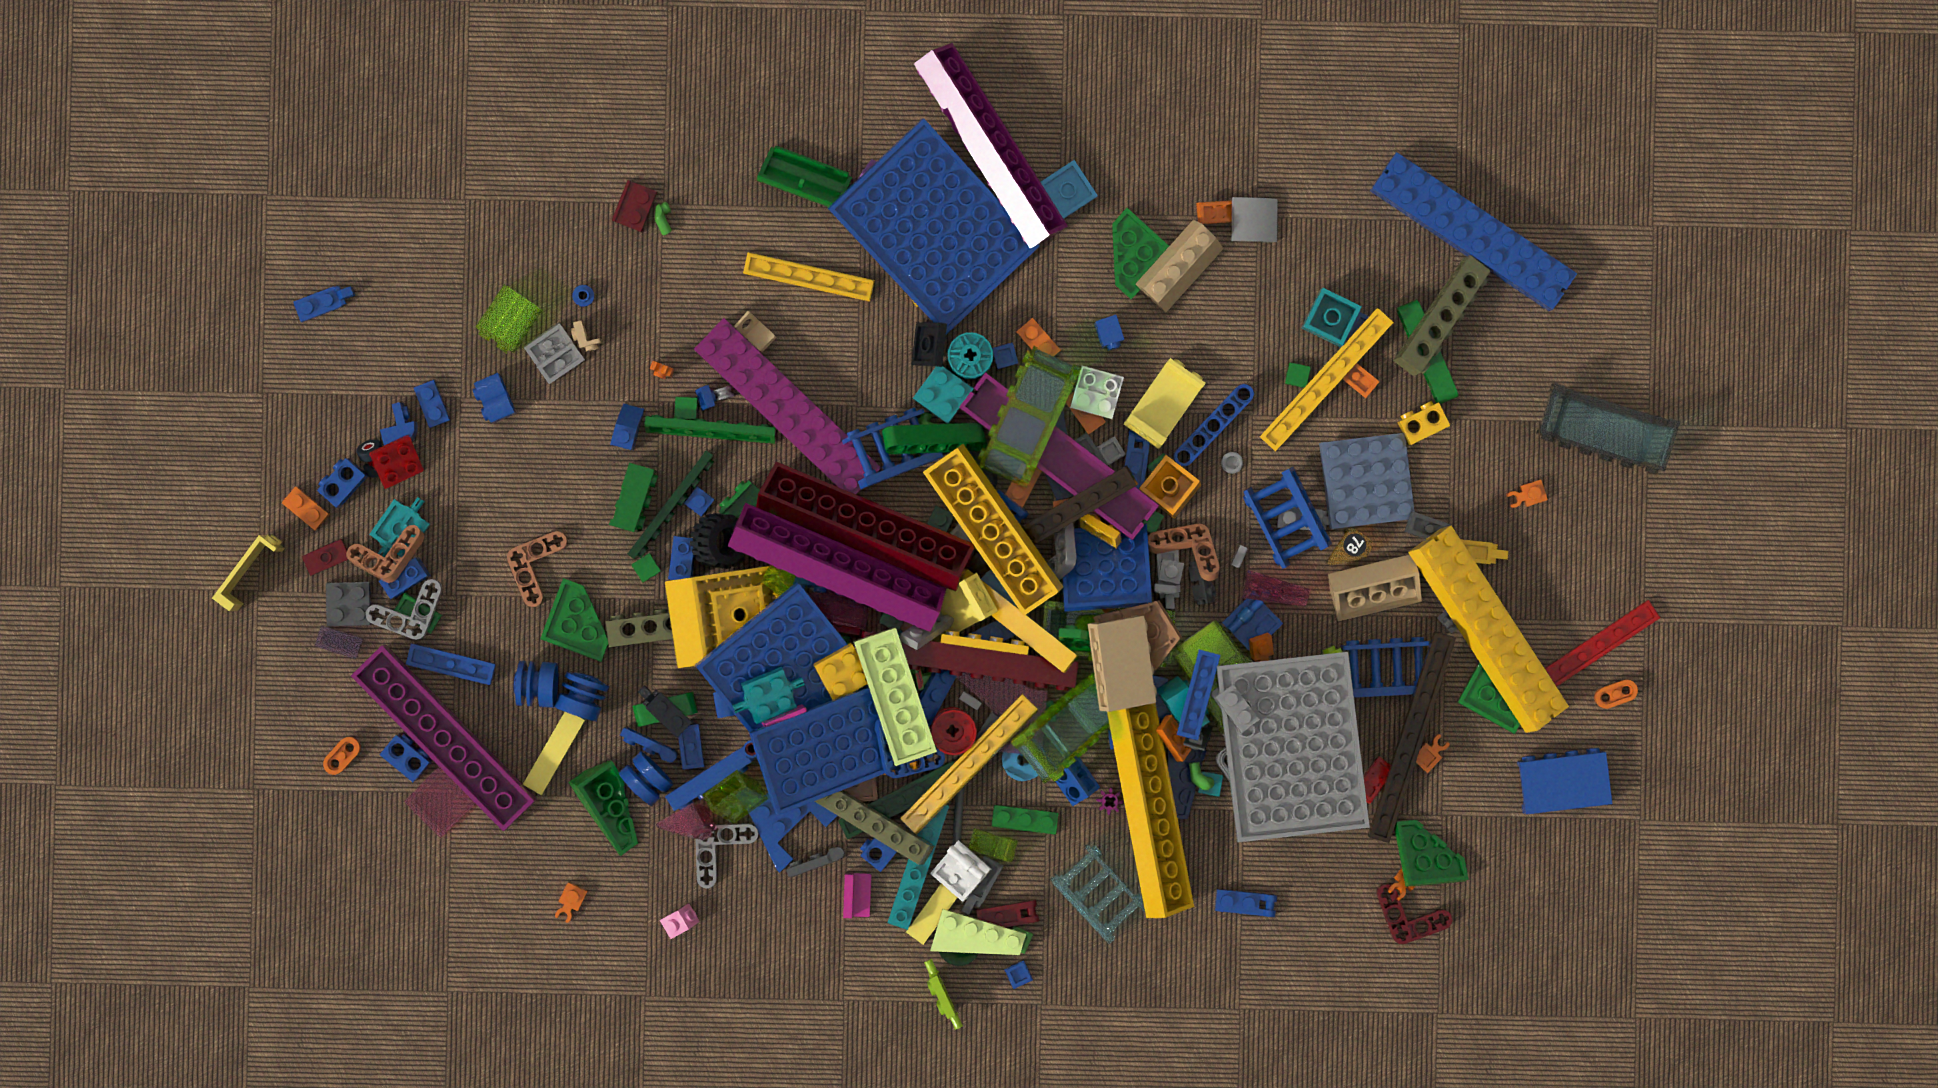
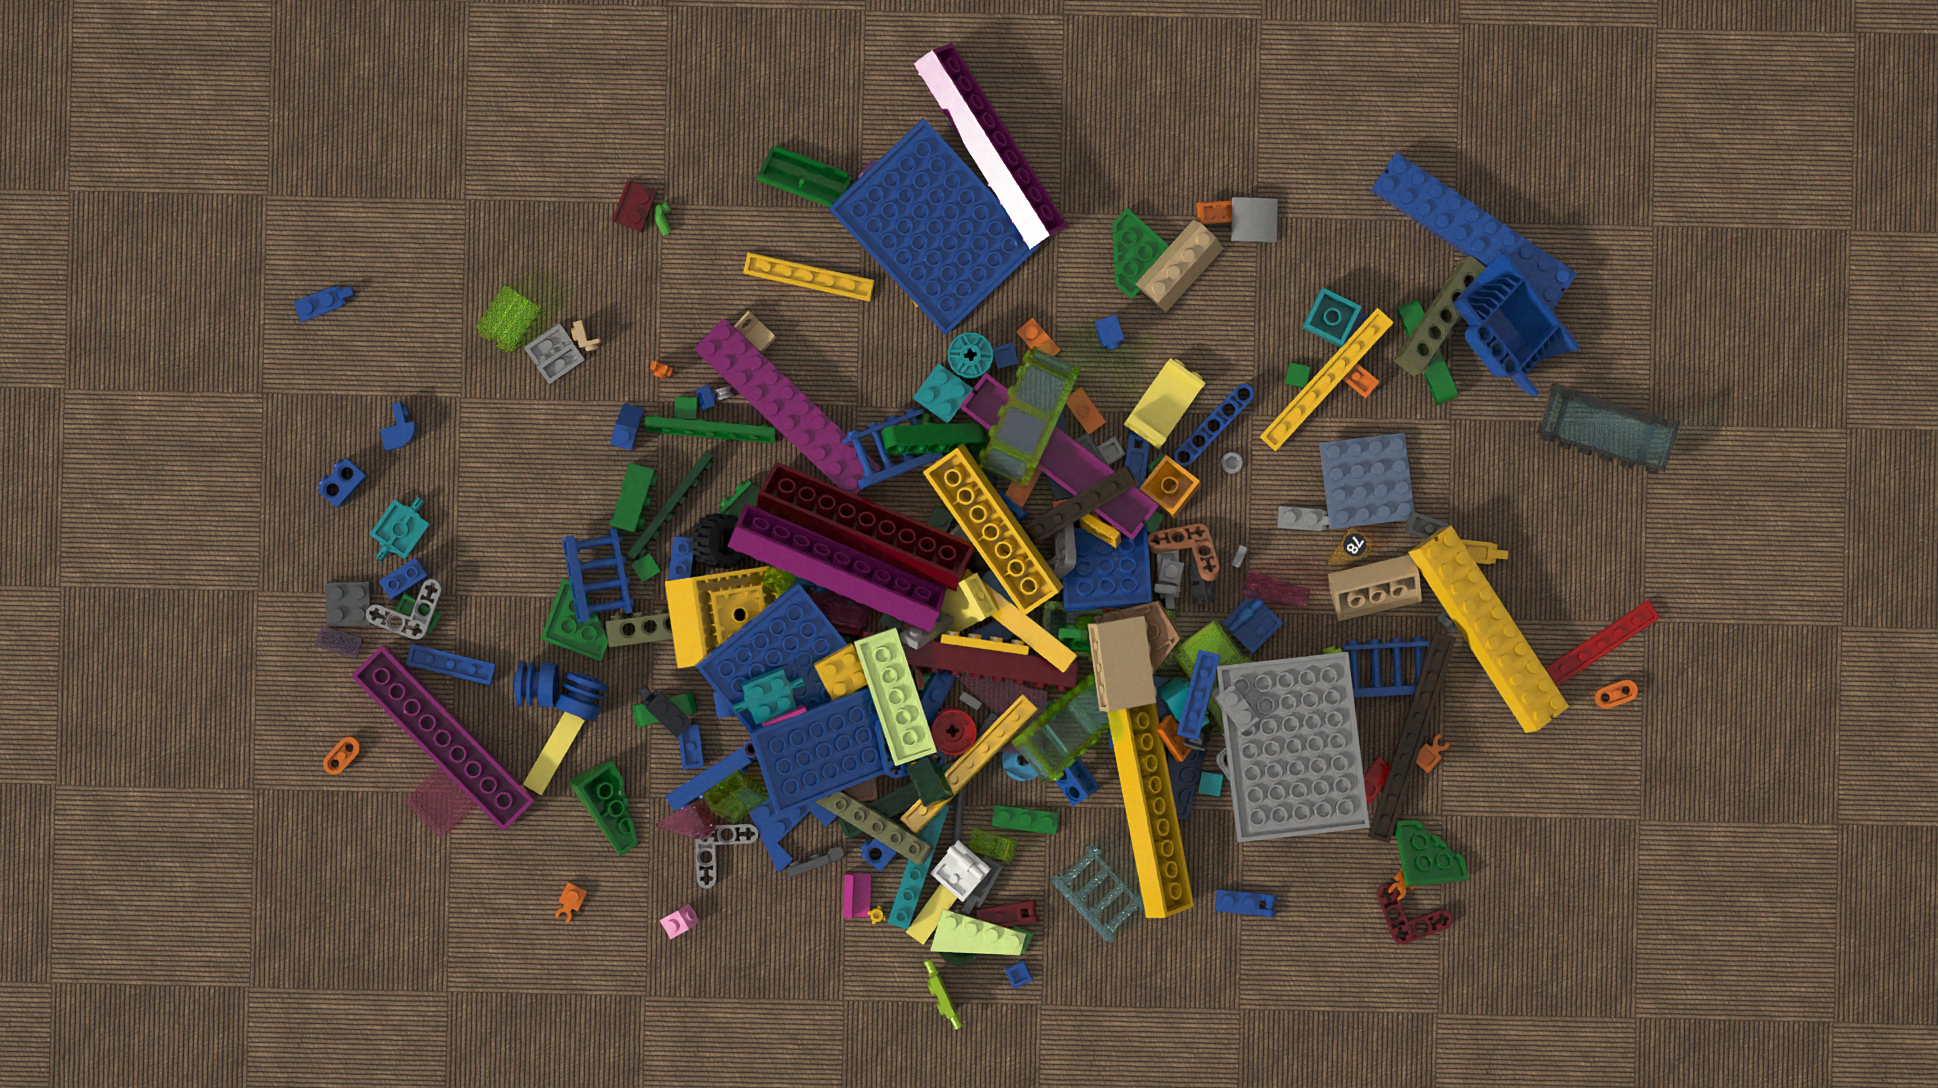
light yellow panel [212,534,285,611] -> none
orange plate [282,486,330,531] -> none
dark red plate [302,539,349,576] -> none
nougat beam [346,525,424,583] -> none
red plate [356,435,424,489] -> none
blue brick [379,734,432,782] -> none
blue plate [414,380,451,428] -> none
blue brick [472,373,517,424] -> none
nougat beam [507,531,568,607] -> none
blue plate [572,285,594,307] -> none
blue wheel [619,751,674,806] -> none
blue hinge [620,727,678,762] -> none
blue plate [684,486,715,517] -> none
black tile [911,322,947,367] -> none
dark azure plate [1041,160,1098,219] -> none
white plate [1070,365,1124,419] -> none
magenta gear [1096,787,1123,815] -> none
bright green arm [1189,762,1214,790] -> none
blue fence [1243,467,1332,569] -> none
orange plate [1249,633,1274,662] -> none
yellow brick [1397,401,1450,445] -> none
green plate [1457,662,1520,734] -> none
orange plate [1506,480,1548,508] -> none
blue panel [1517,748,1612,814] -> none
none -> blue fence [562,527,634,623]
none -> yellow piece [867,906,886,924]
none -> clear green brick [906,756,954,807]
none -> blue panel [1453,252,1580,396]

